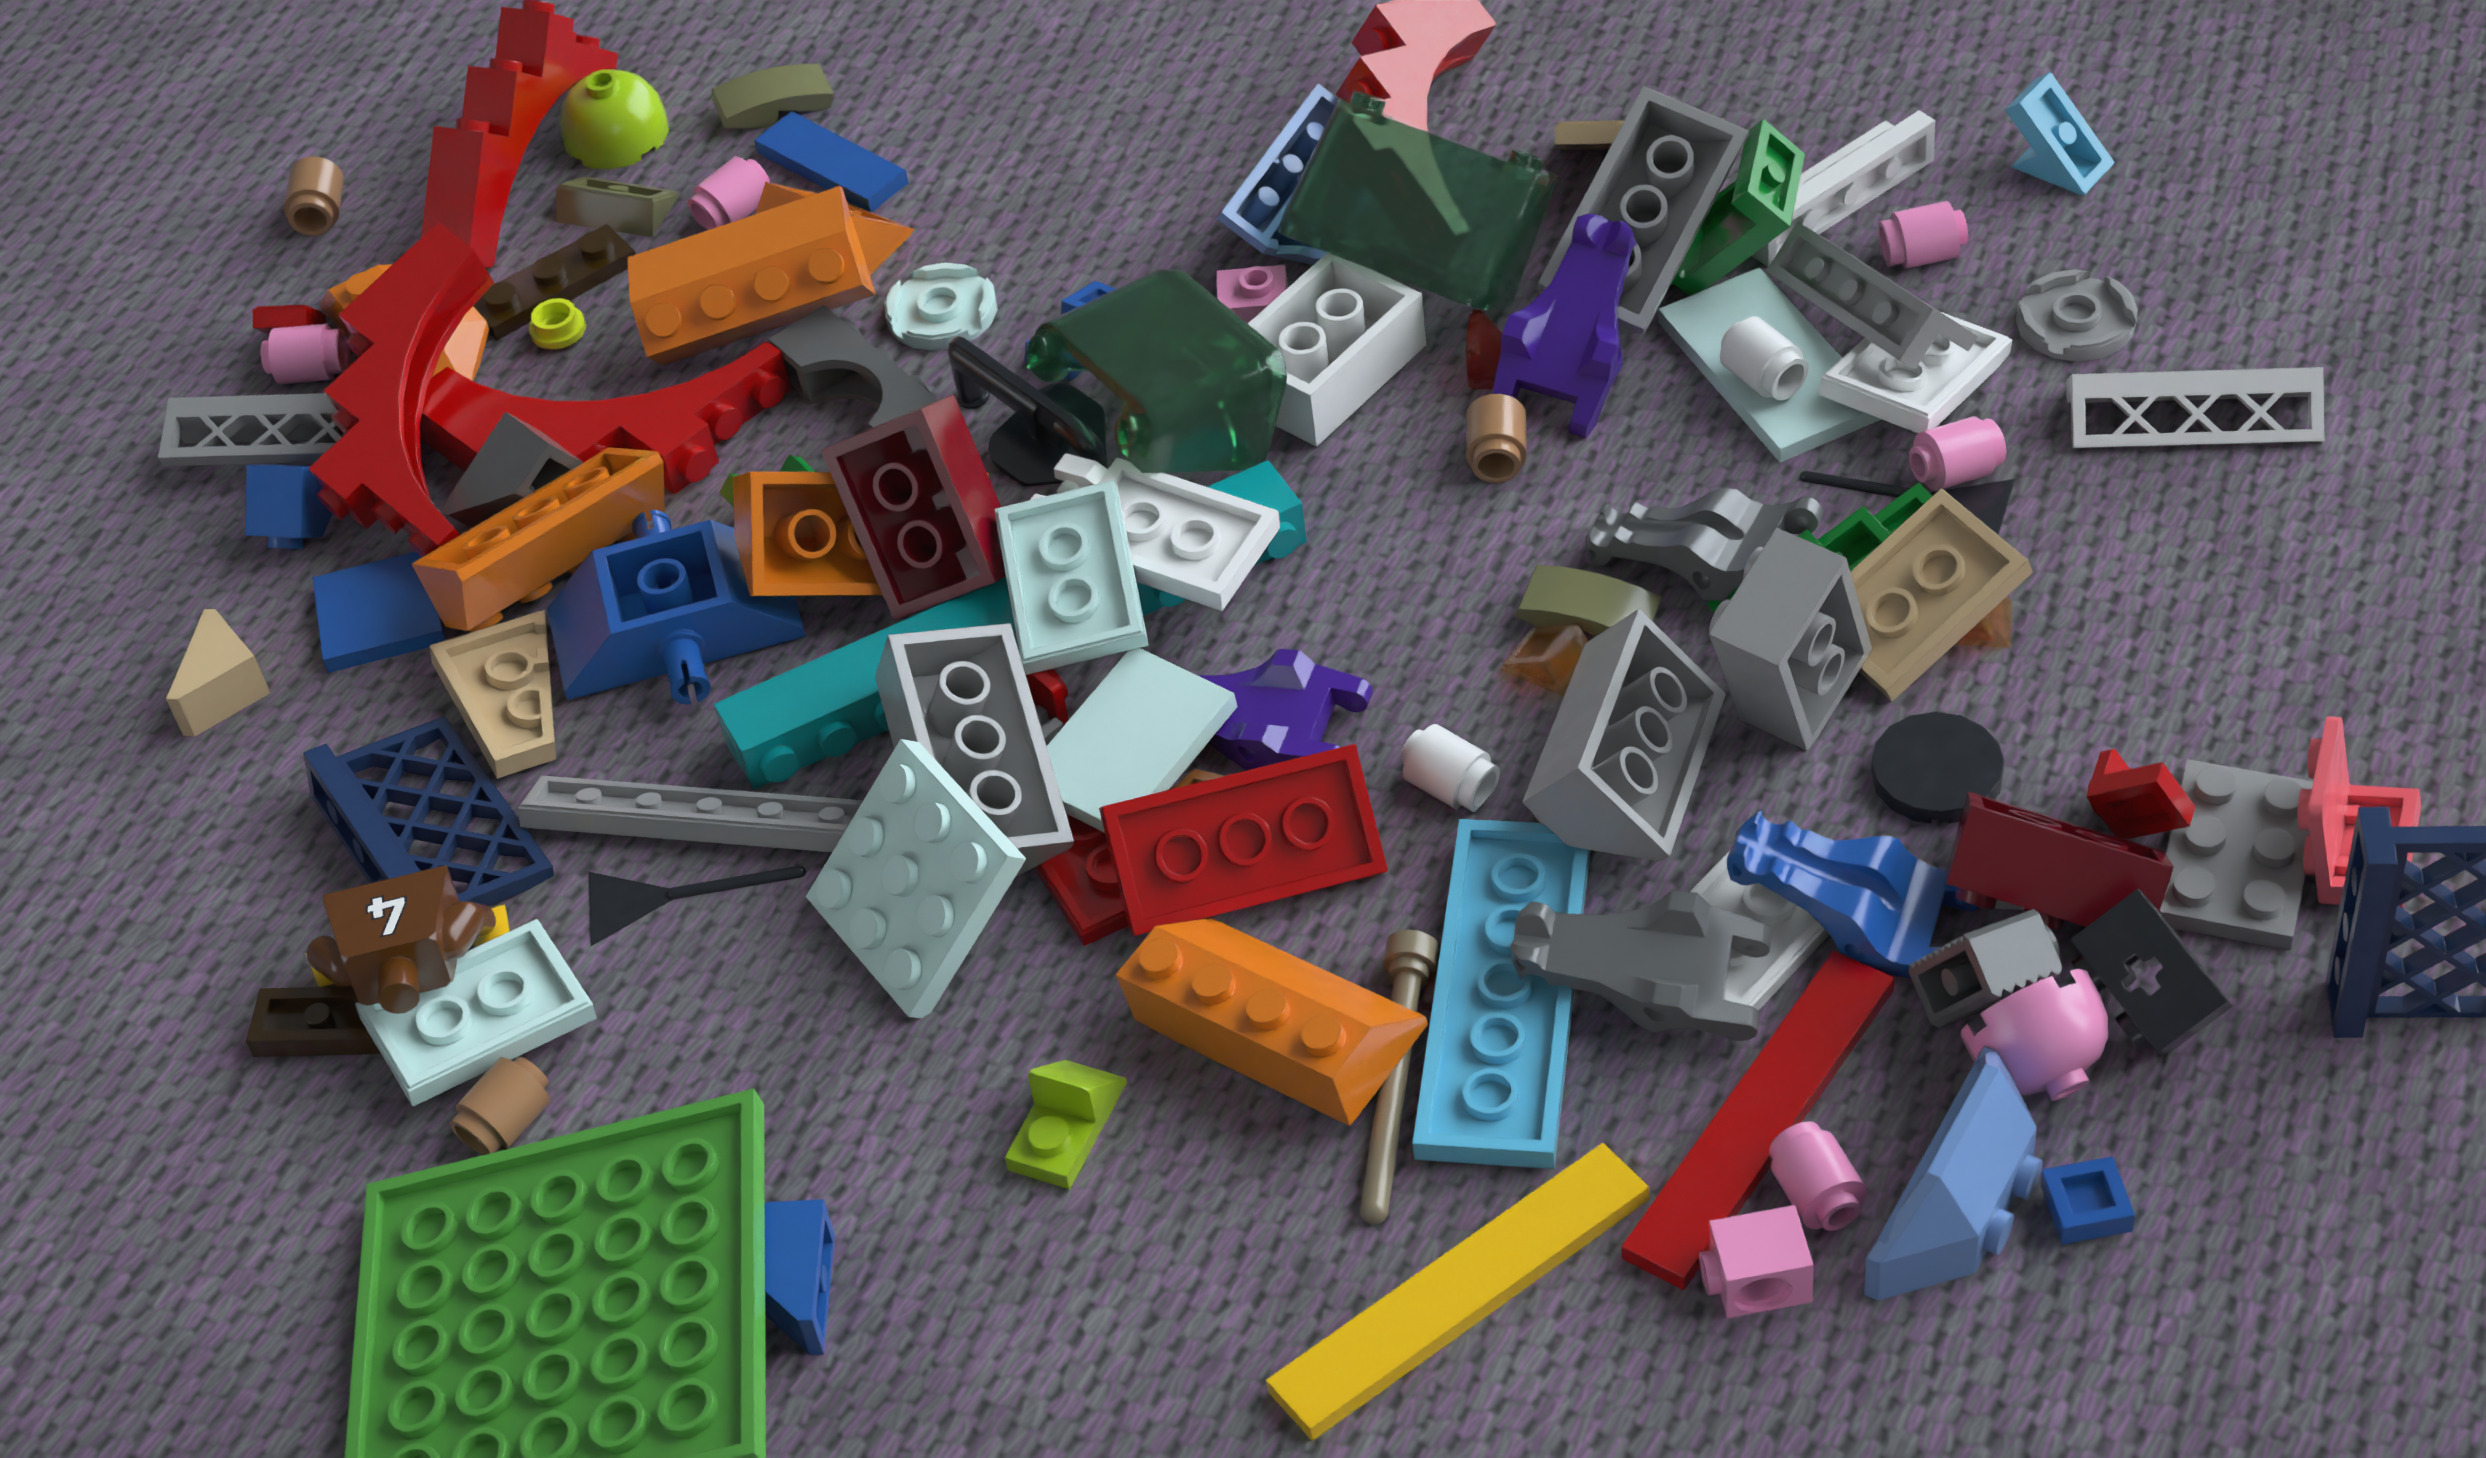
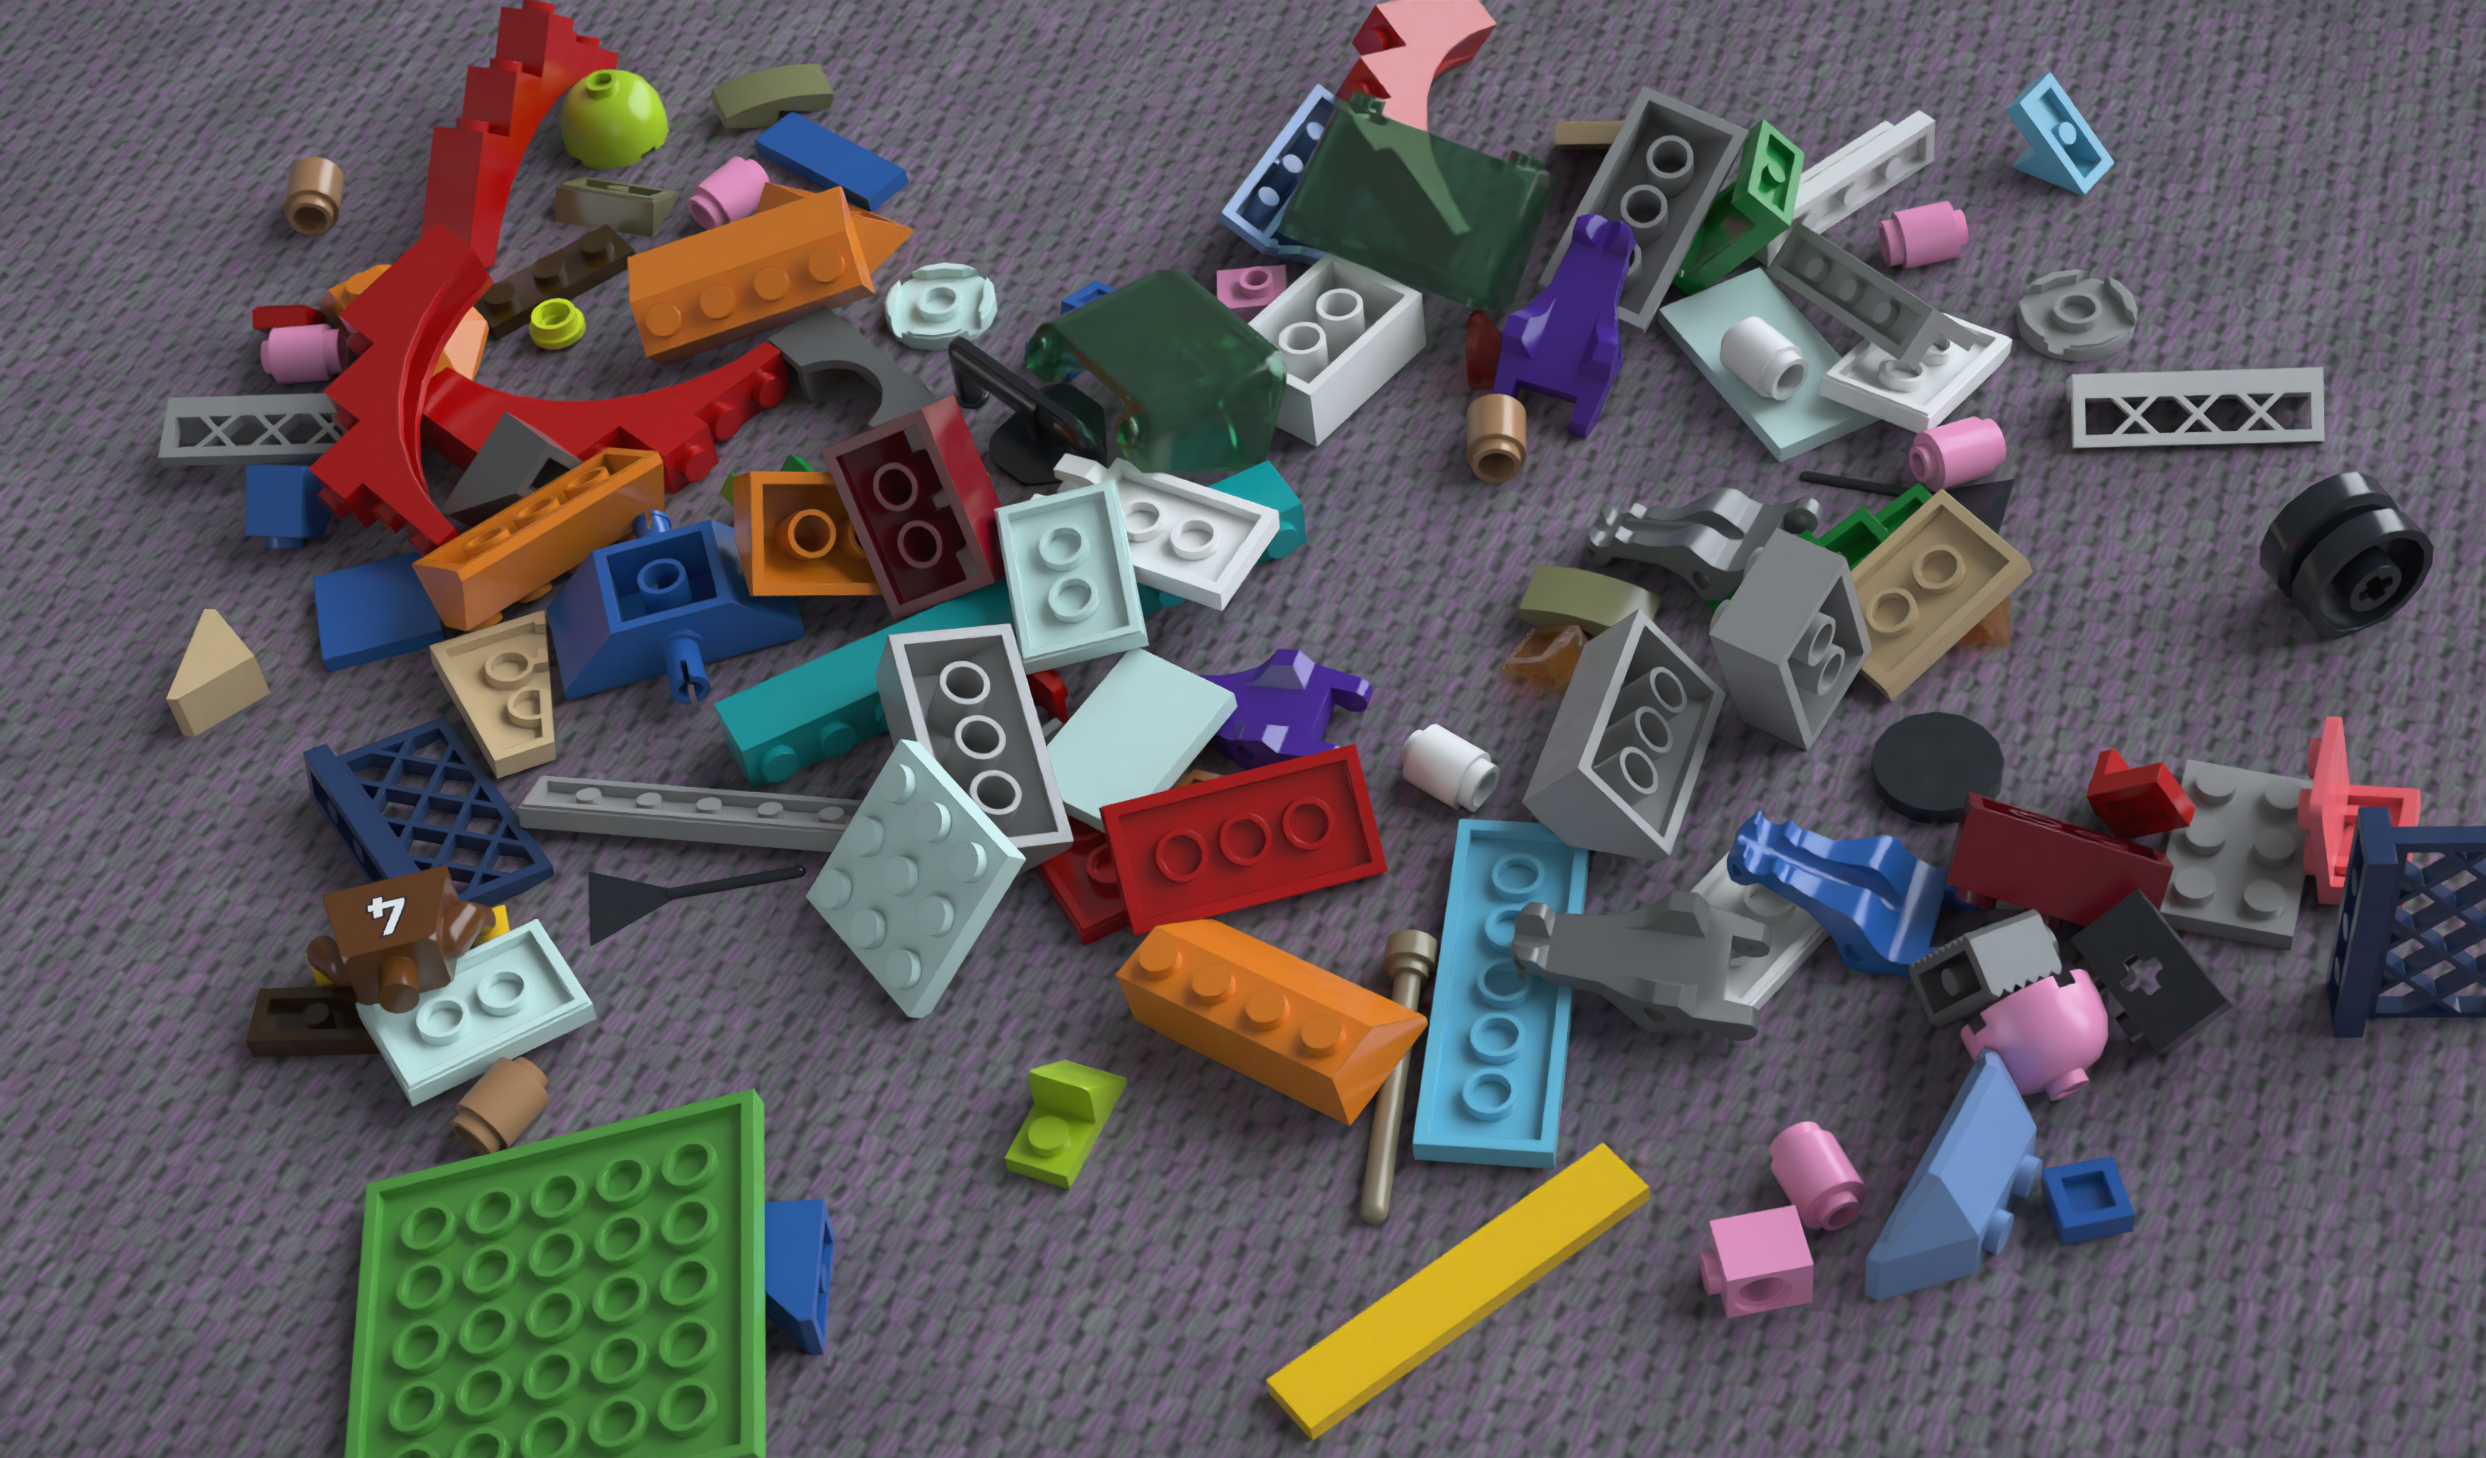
red tile [1621,950,1894,1290] -> none
none -> black wheel [2260,472,2434,639]

